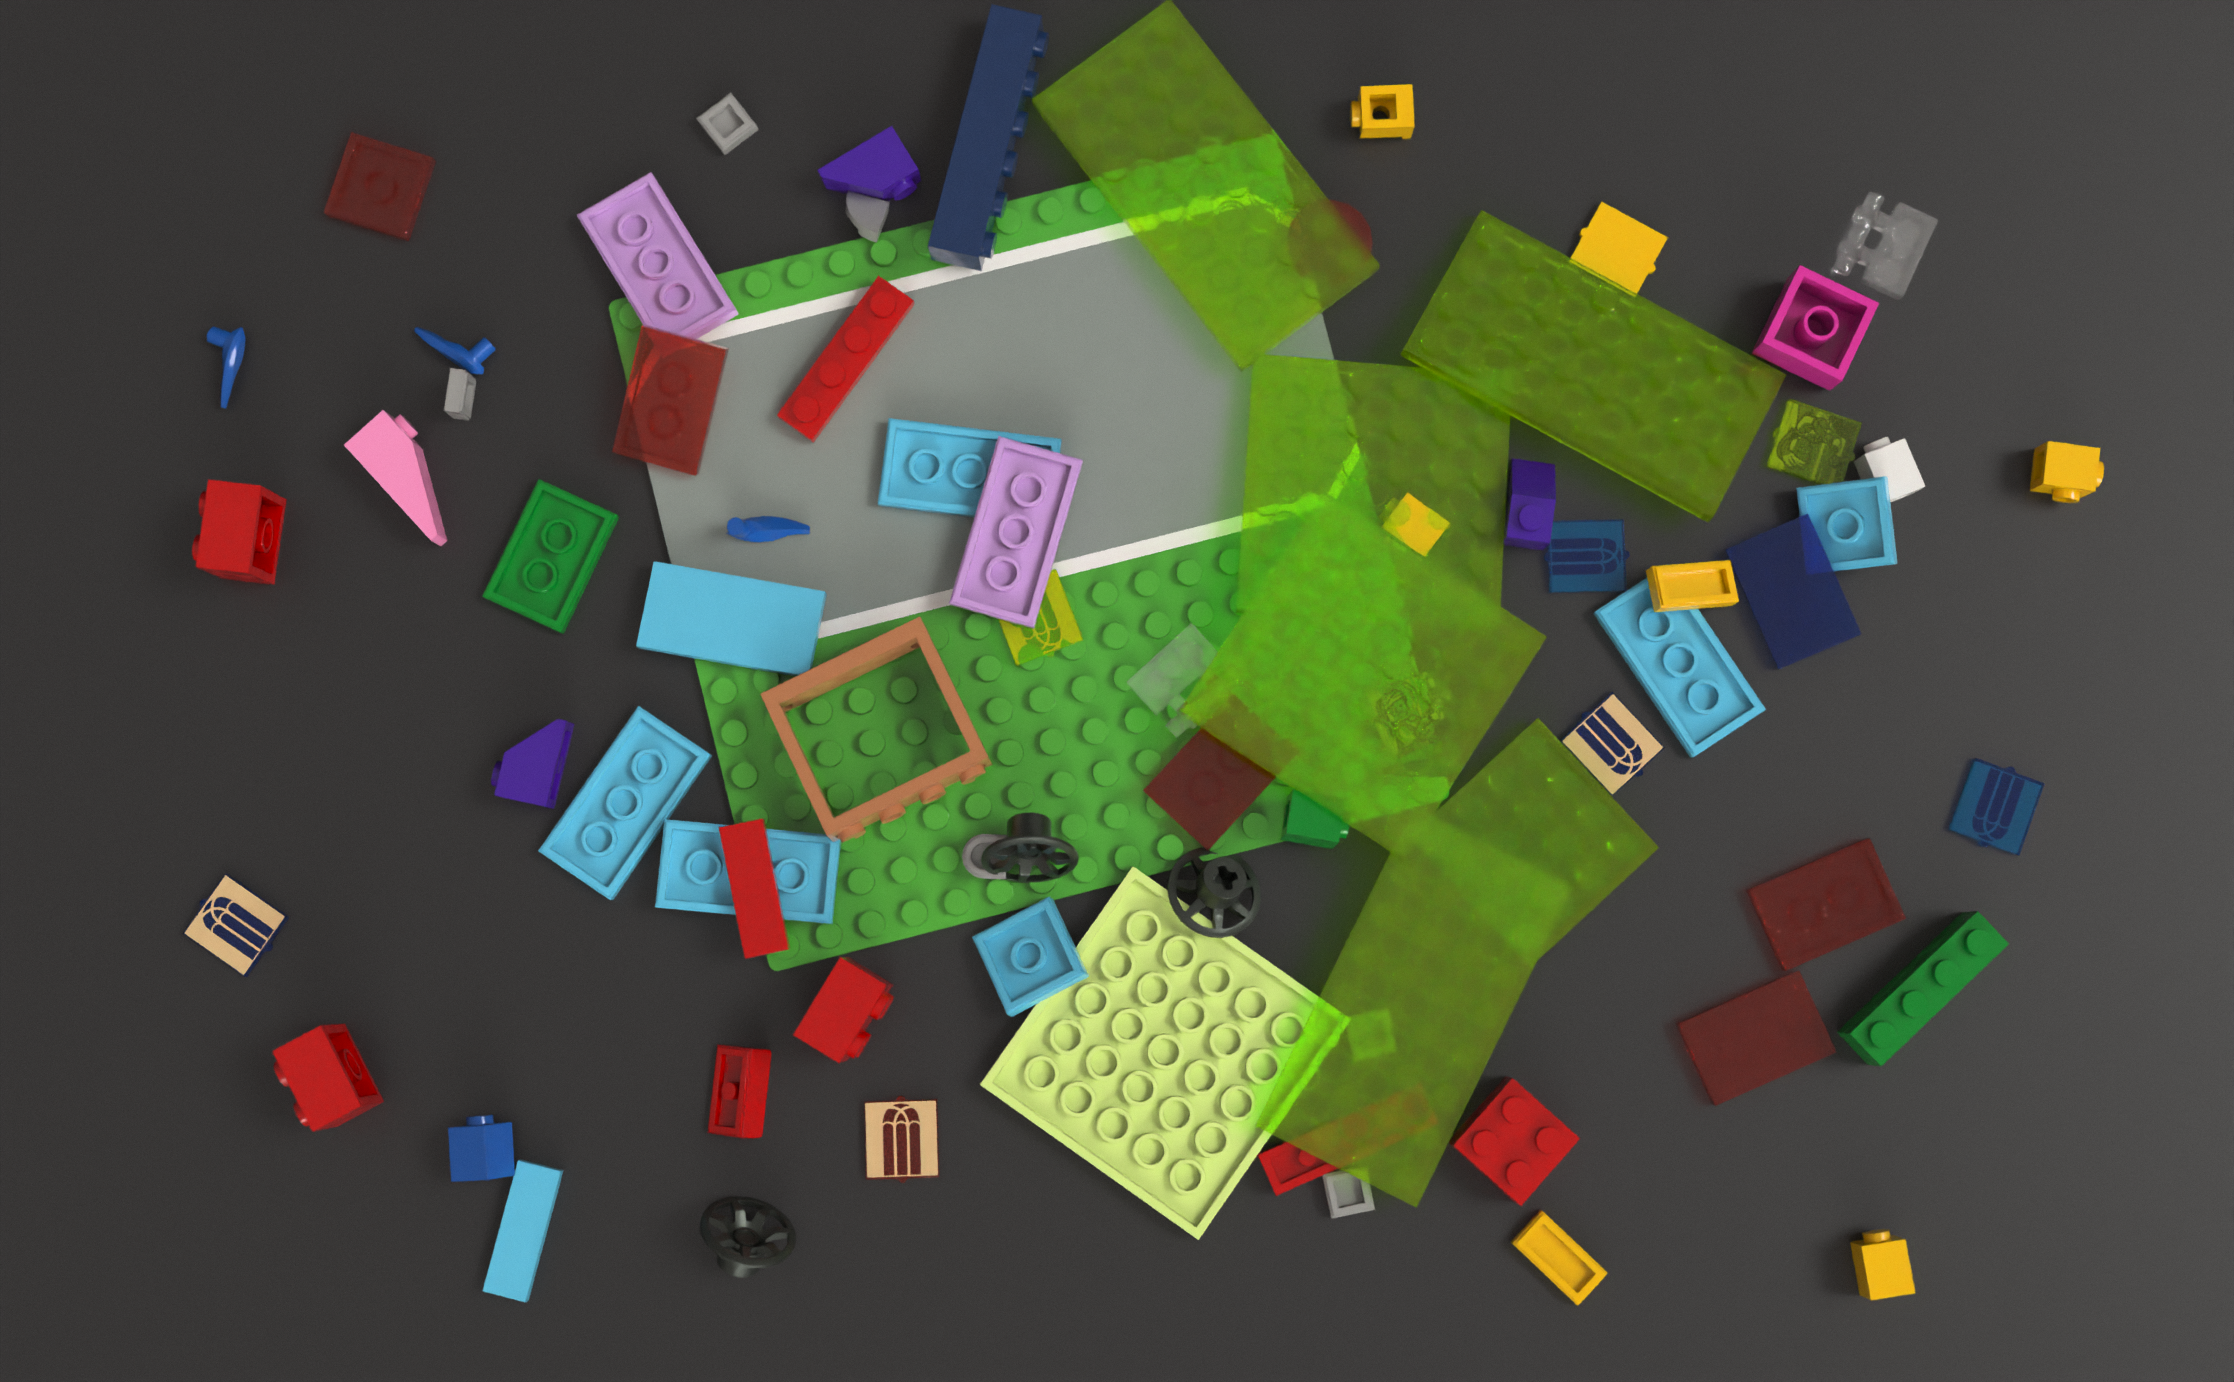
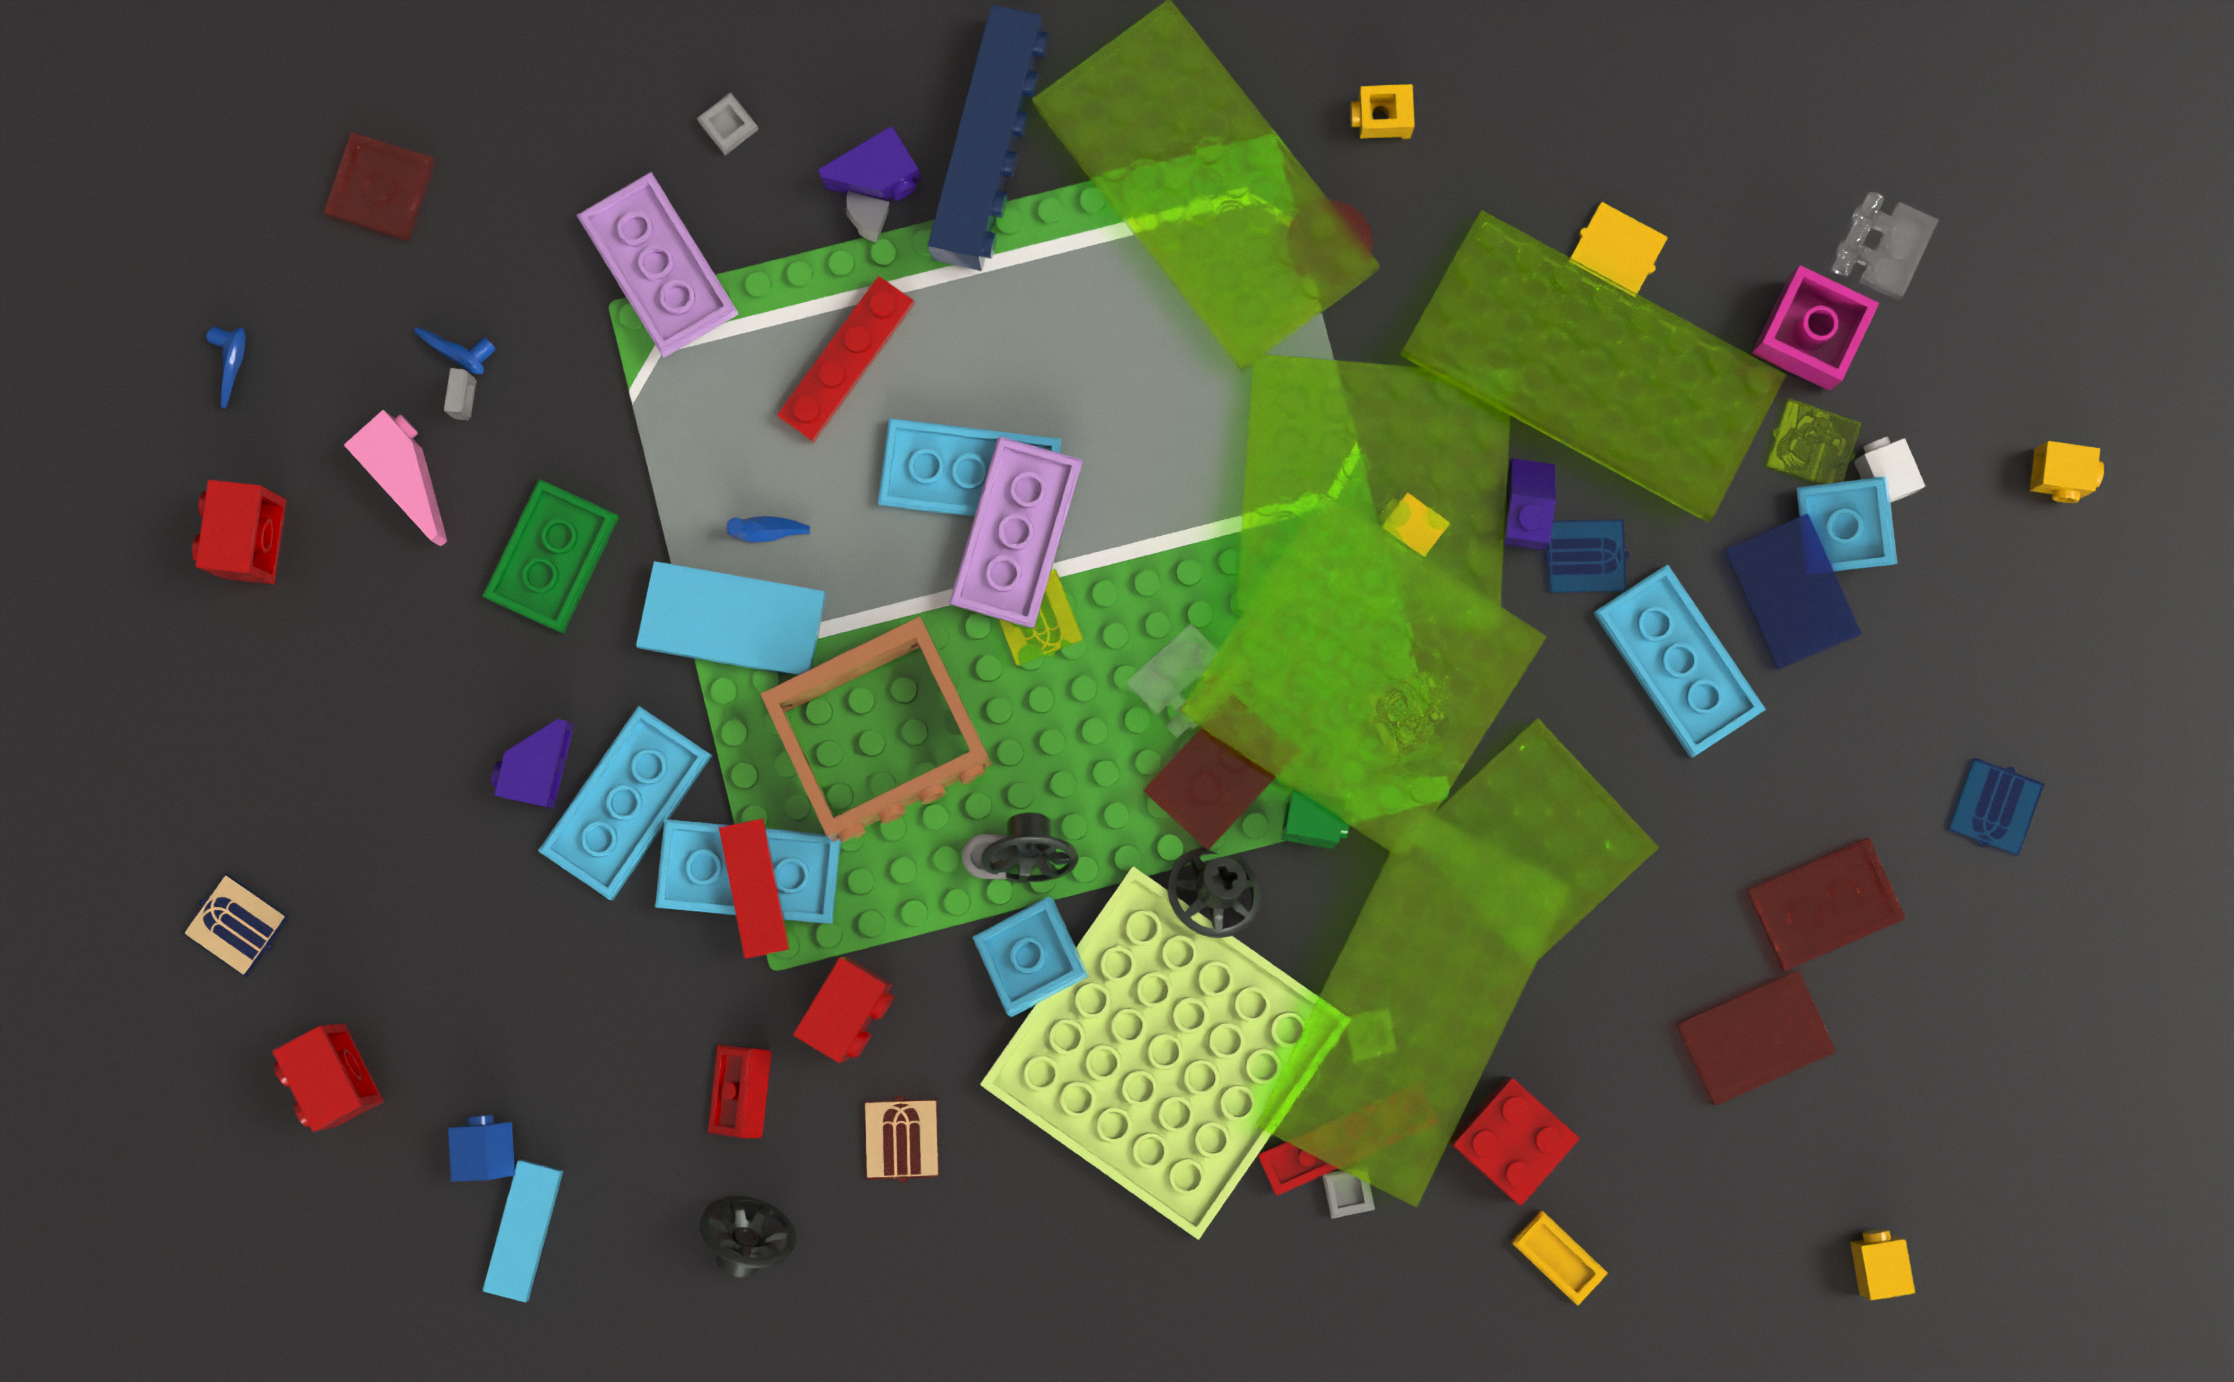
clear red tile [612,325,729,476] -> none
piece [1559,692,1665,797] -> none
yellow tile [1646,560,1739,612] -> none
green brick [1837,911,2009,1066] -> none

